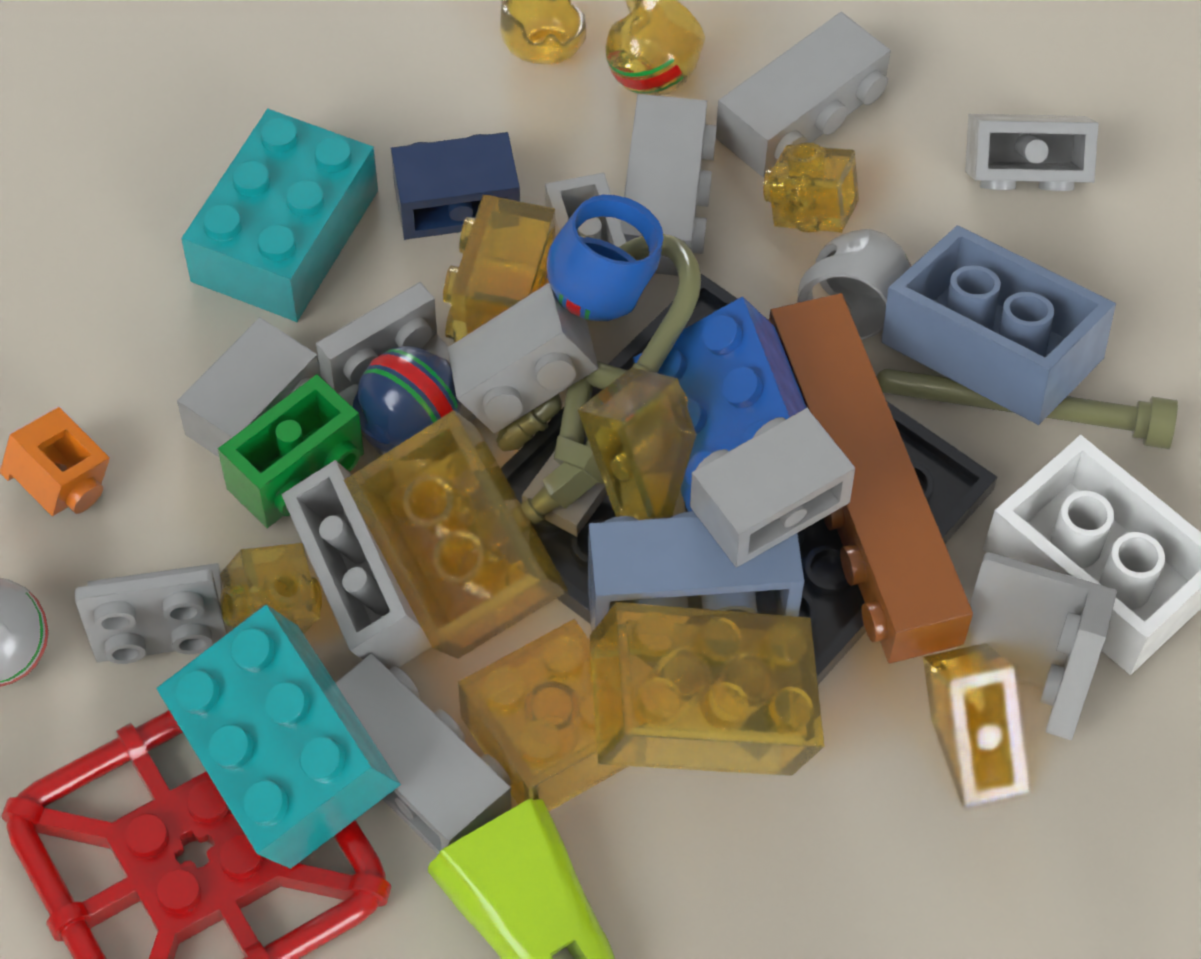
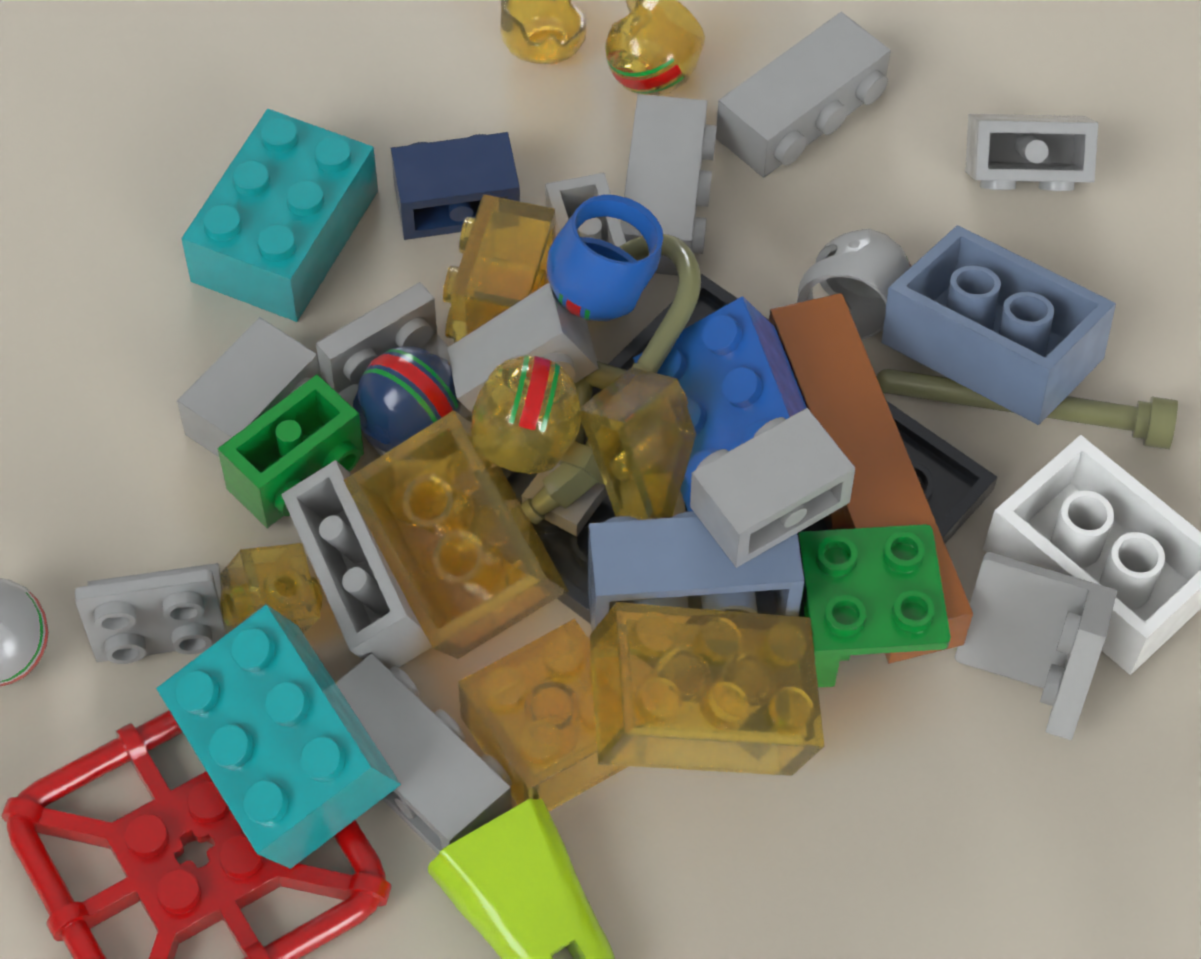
orange brick [0,407,110,517] -> none
clear yellow brick [763,143,859,233] -> none
clear yellow slope [923,643,1029,808] -> none
none -> clear yellow helmet [471,355,581,473]
none -> green bracket [798,524,951,688]

